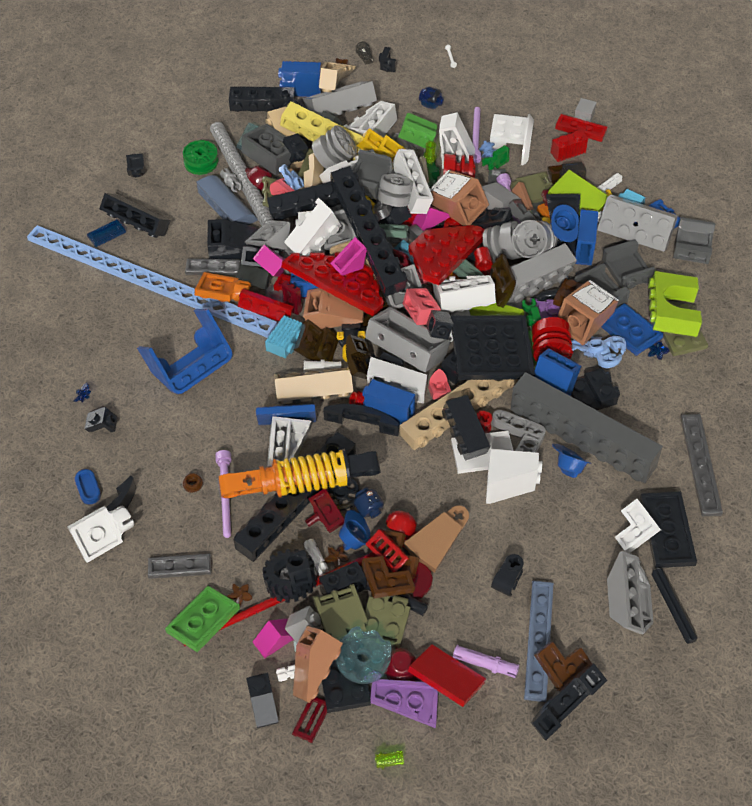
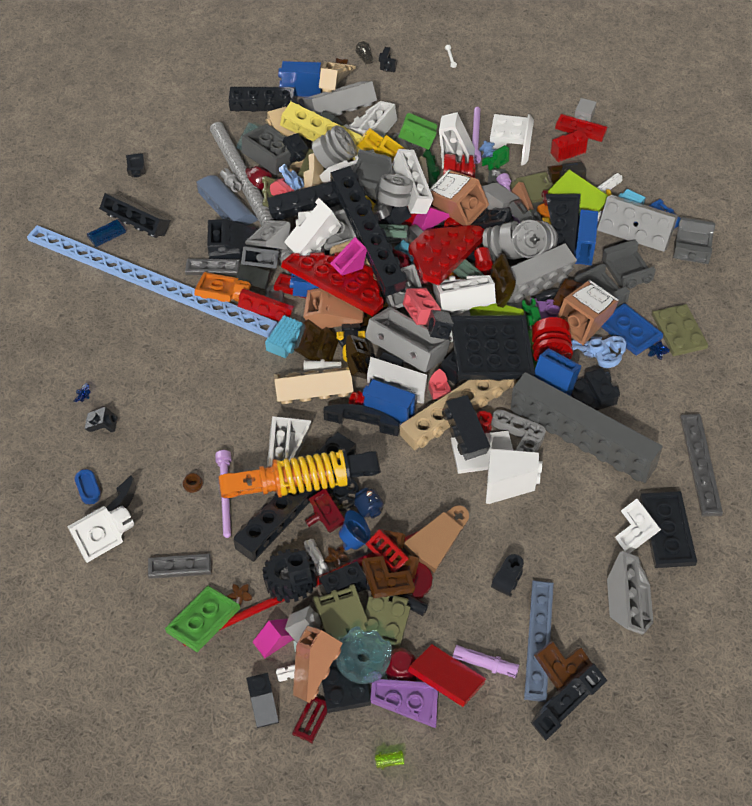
blue windscreen [137,309,232,394] -> none
green wheel [182,140,218,175] -> none
dark pink slope [253,245,285,277] -> none
blue tile [256,404,316,425] -> none
dark red tile [282,280,302,315] -> none
red hair [385,510,417,536] -> none
clear blue head [419,86,444,109] -> none
clear neon green pin [423,141,437,163] -> none
blue piece [550,205,579,242] -> none
blue piece [552,443,591,478] -> none
lime arch [648,271,702,337] -> none
black axle [652,568,697,644] -> none

